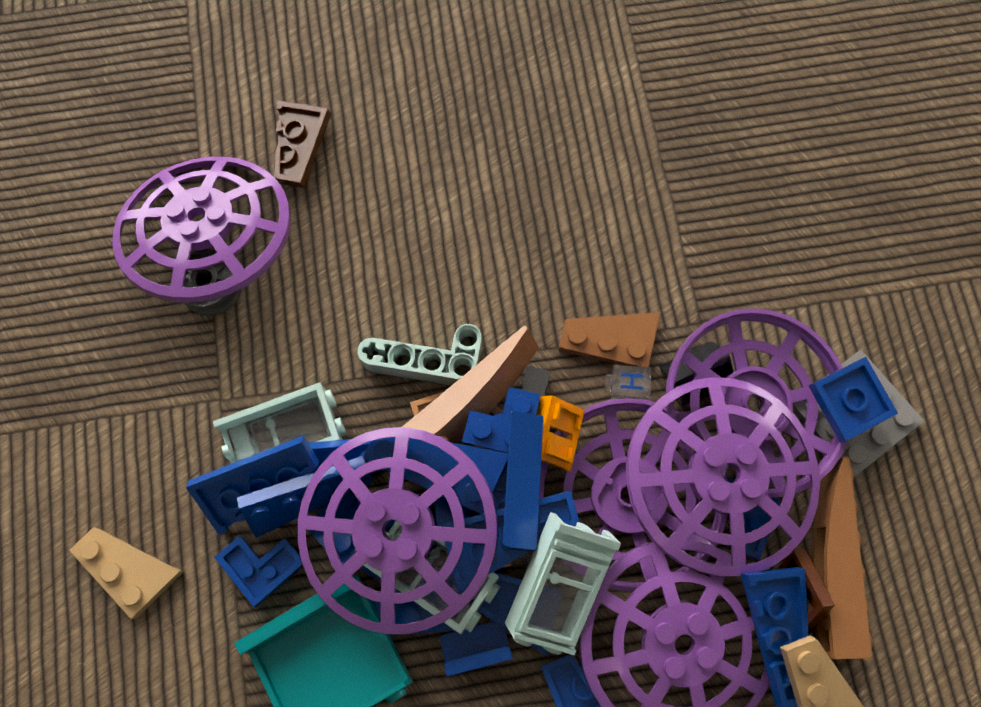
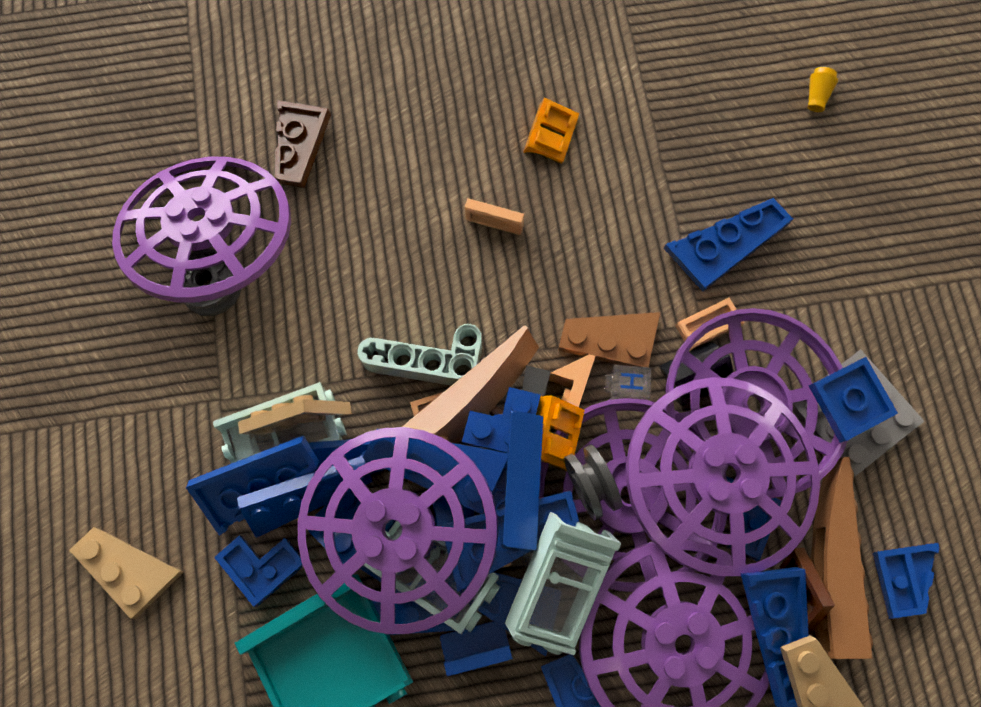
none -> tan wing [238,395,352,435]
none -> light nougat tile [465,198,524,235]
none -> light orange piece [523,97,580,164]
none -> light nougat slope [549,354,595,407]
none -> dark grey wheel [564,444,623,521]
none -> blue wing [664,198,793,292]
none -> light nougat tile [676,297,745,351]
none -> yellow cone [807,67,839,112]
none -> blue wing [872,543,940,619]

